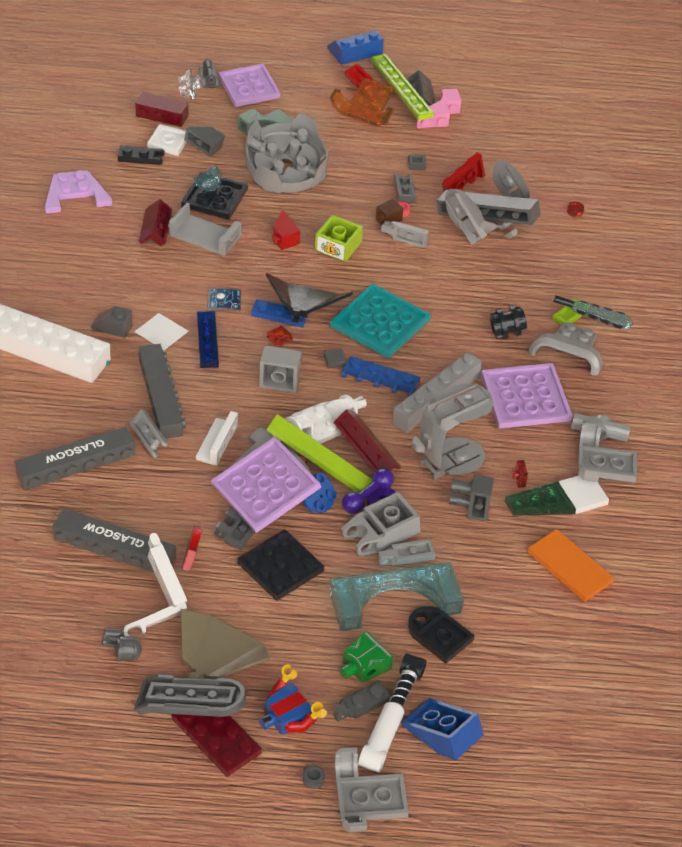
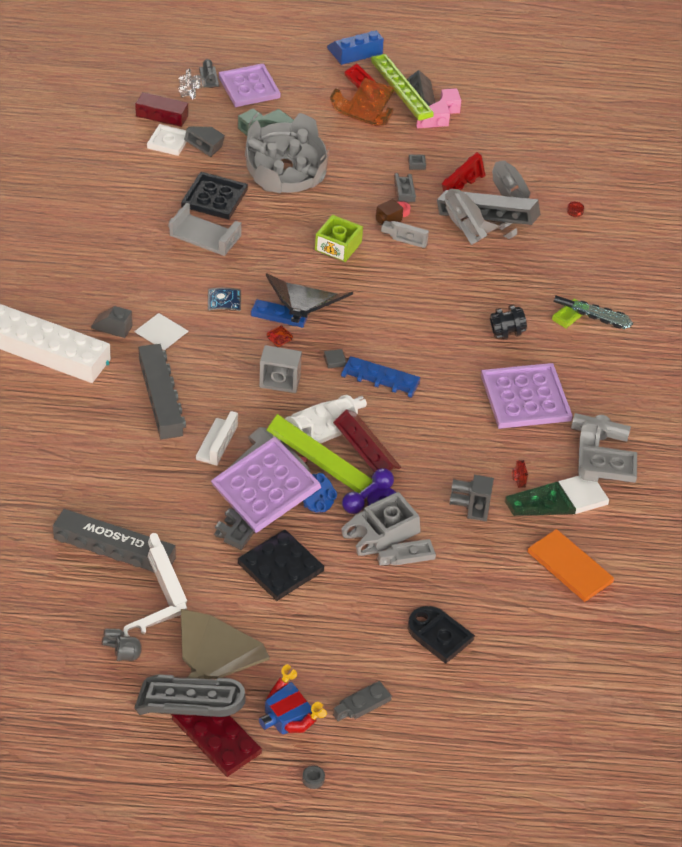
dark grey brick [15,426,135,490] -> none
lavender wing [45,170,112,214] -> none
black hinge [118,145,165,165] -> none
light grey hinge [130,409,169,458] -> none
dark red panel [139,199,172,246] -> none
red tile [182,525,202,571] -> none
clear light blue hair [194,166,221,192] -> none
clear blue plate [197,311,219,368] -> none
red slope [272,211,300,250] -> none
teal plate [330,283,431,359] -> none
clear light blue arch [330,562,464,631] -> none
light grey piece [335,747,409,833] -> none
green torso [339,631,393,682] -> none
white piece [358,653,427,773] -> none
light grey arch [392,352,482,434] -> none
blue slope [401,698,484,760] -> none
light grey animal [412,383,494,480] -> none
light grey piece [529,323,603,375] -> none

